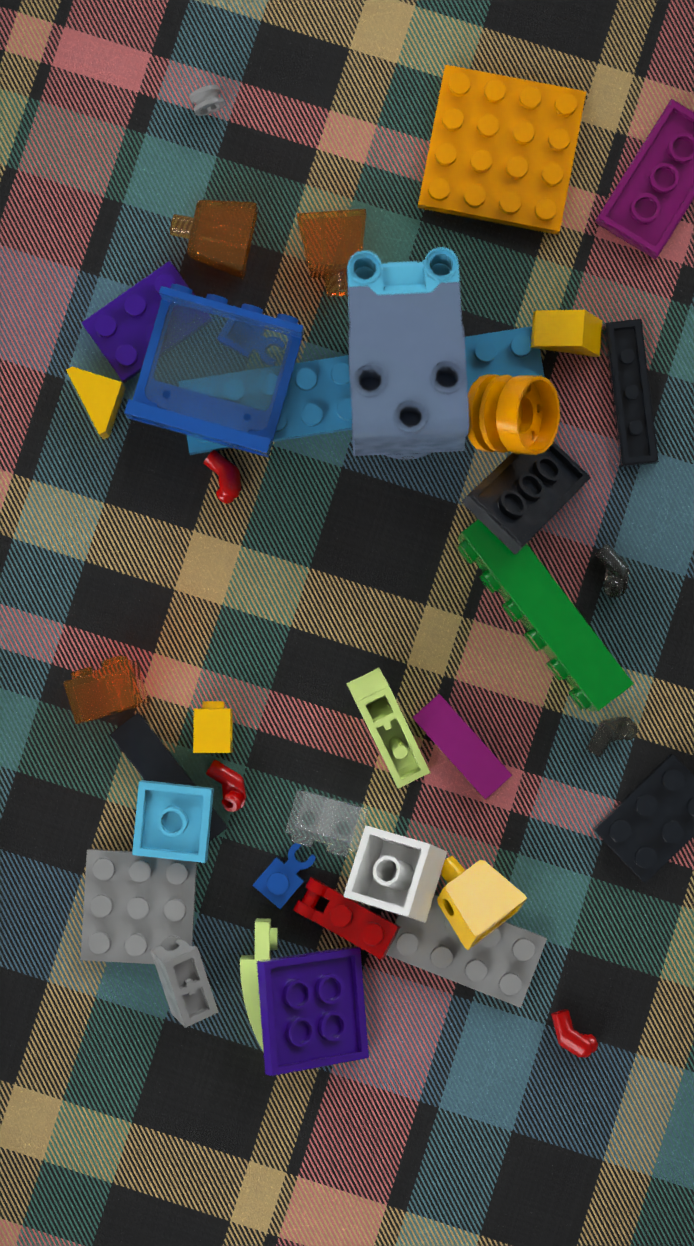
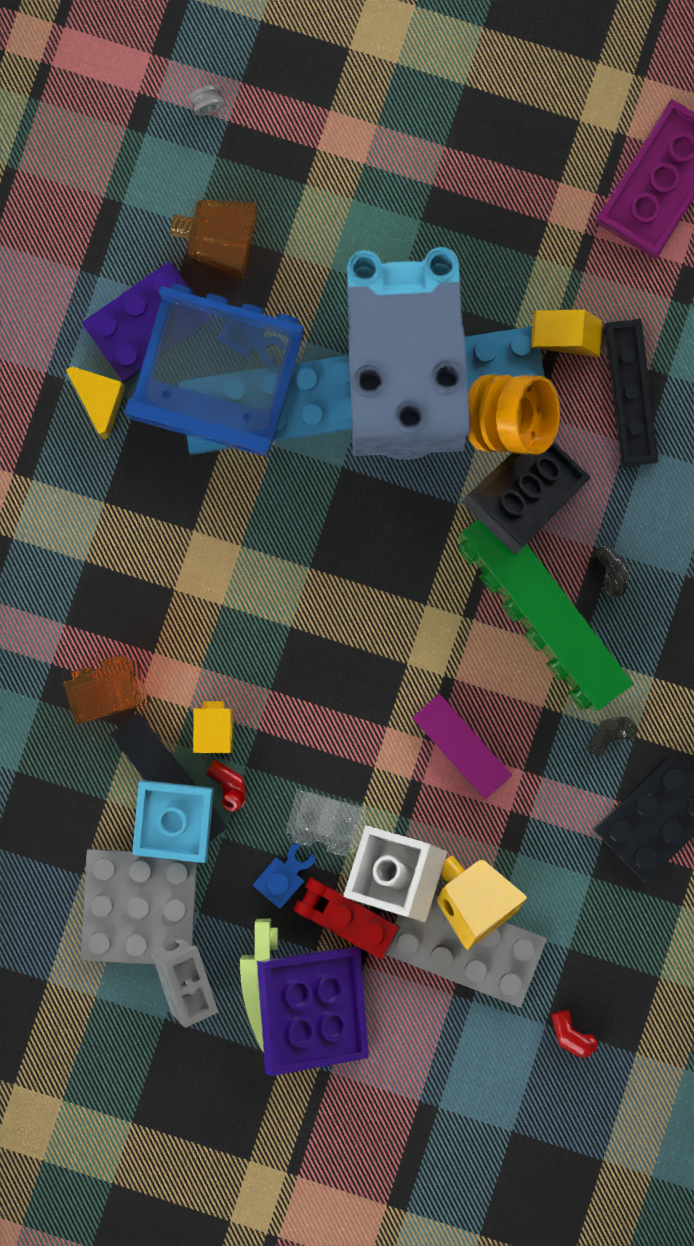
red arm [203,450,242,504] -> none
clear orange torso [297,209,366,297] -> none
yellowish green slope [346,668,430,789] -> none
light orange plate [418,64,587,235] -> none

